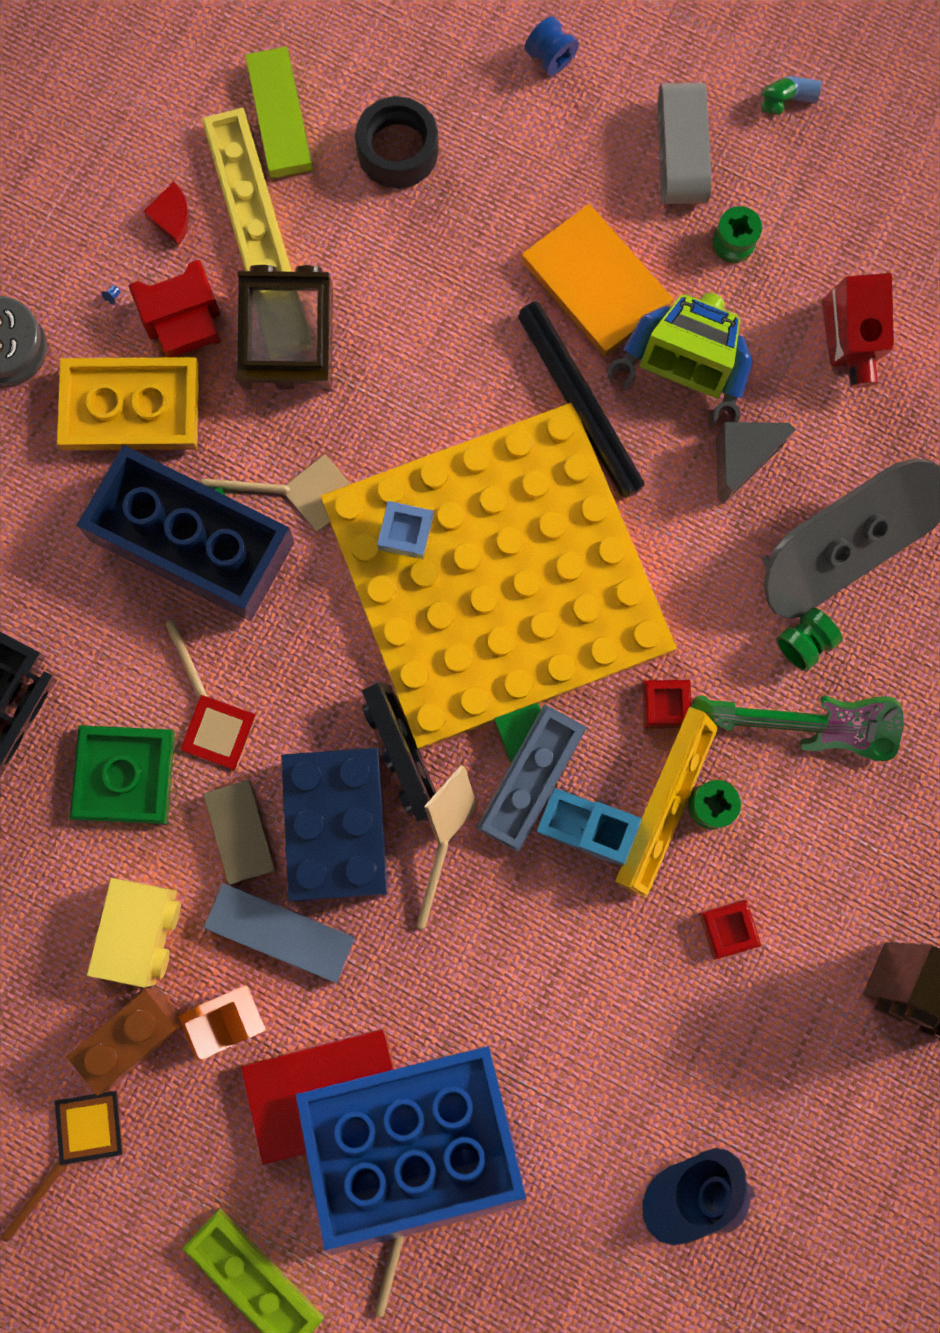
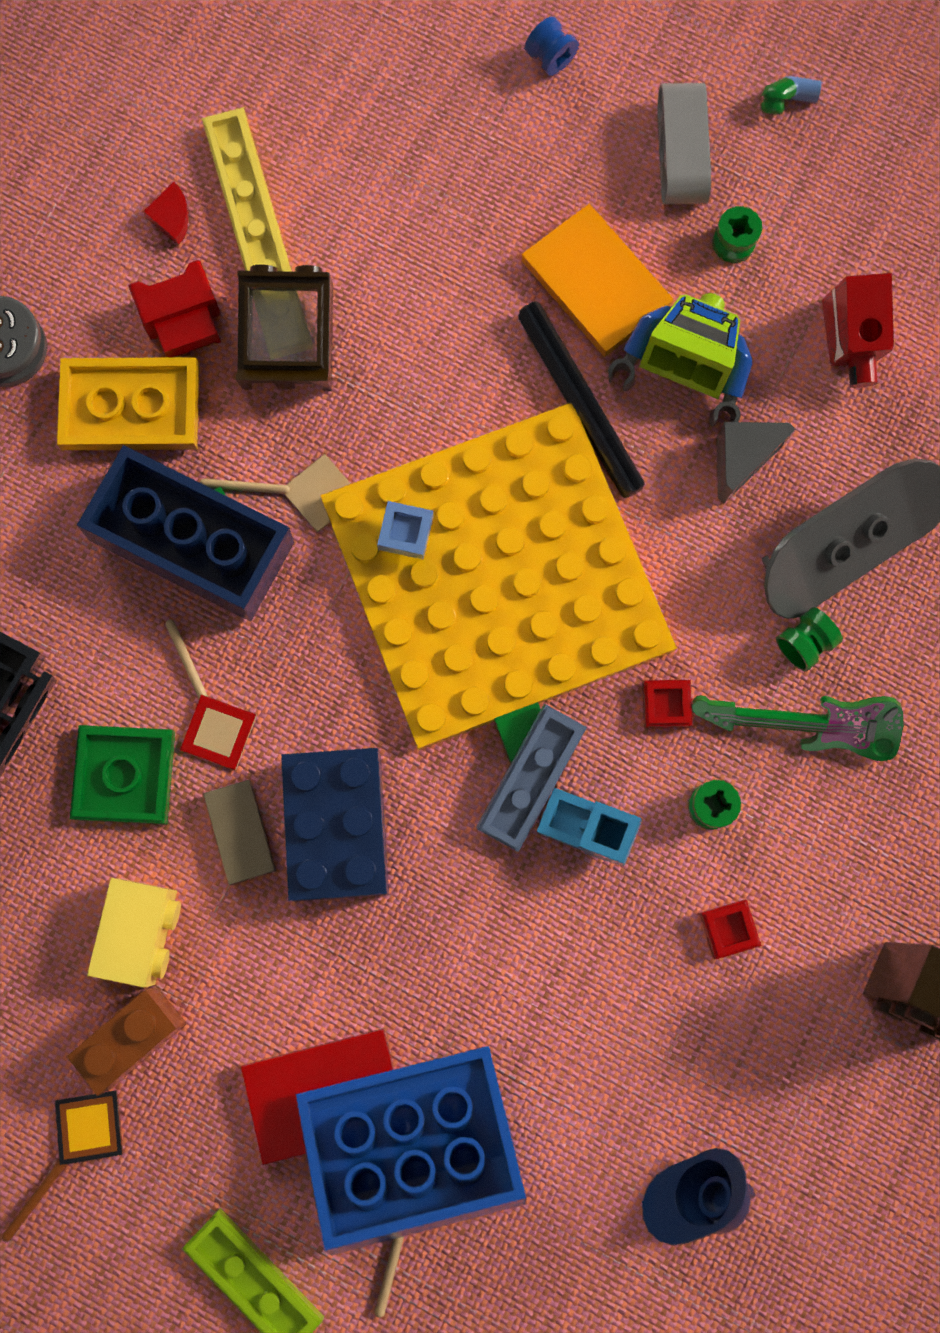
blue piece [101,285,121,305] -> none
panel [178,984,266,1061] -> none
sand blue tile [203,883,356,983] -> none
lime tile [245,47,313,179] -> none
black tyre [355,96,439,189] -> none
black plate [362,683,436,822] -> none
tan piece [417,765,477,930] -> none
yellow tile [615,707,718,898] -> none

